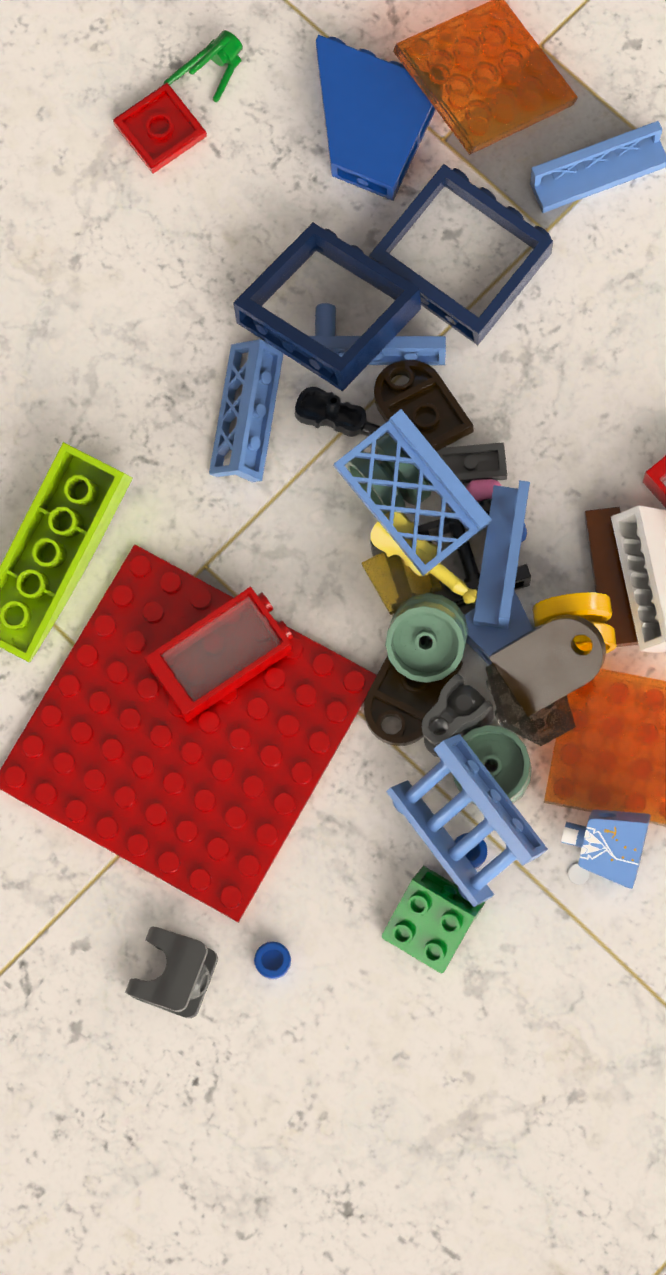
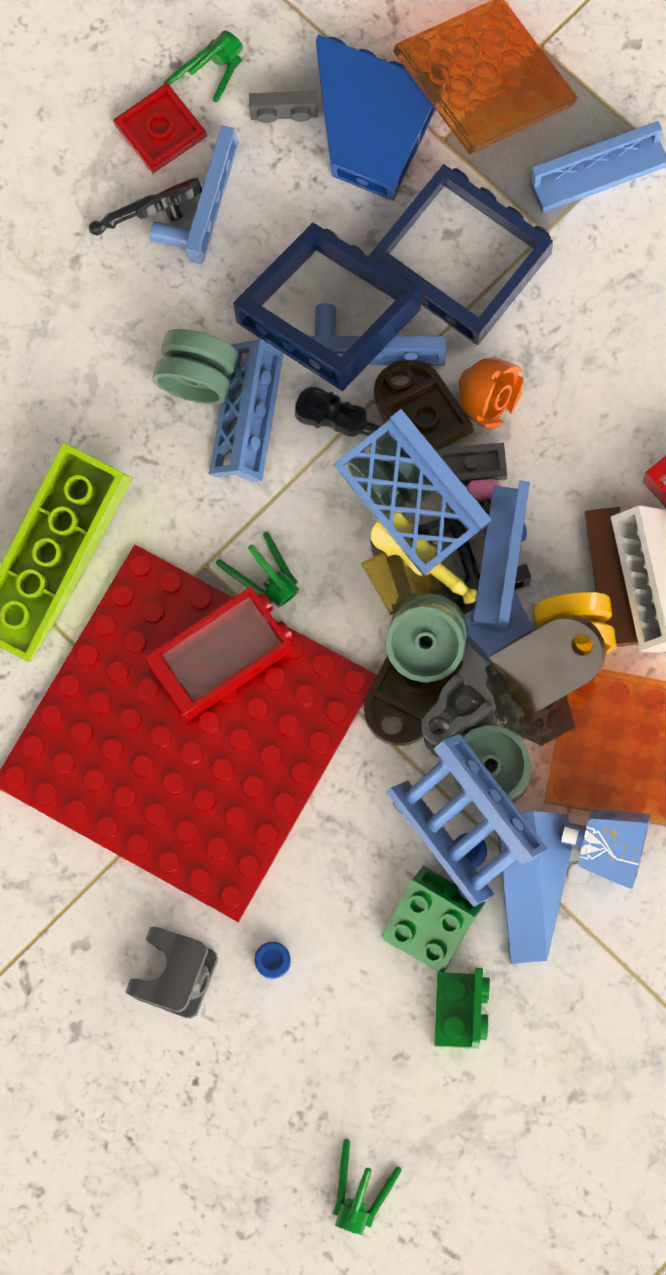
none -> black piece [89,177,203,236]
none -> medium blue piece [150,125,239,264]
none -> sand green wheel [152,329,238,405]
none -> green plant [216,532,300,608]
none -> dark grey plate [249,91,318,123]
none -> green plant [332,1139,402,1235]
none -> green bracket [435,968,490,1049]
none -> orange cylinder [458,357,524,429]
none -> medium blue wedge [498,811,572,964]

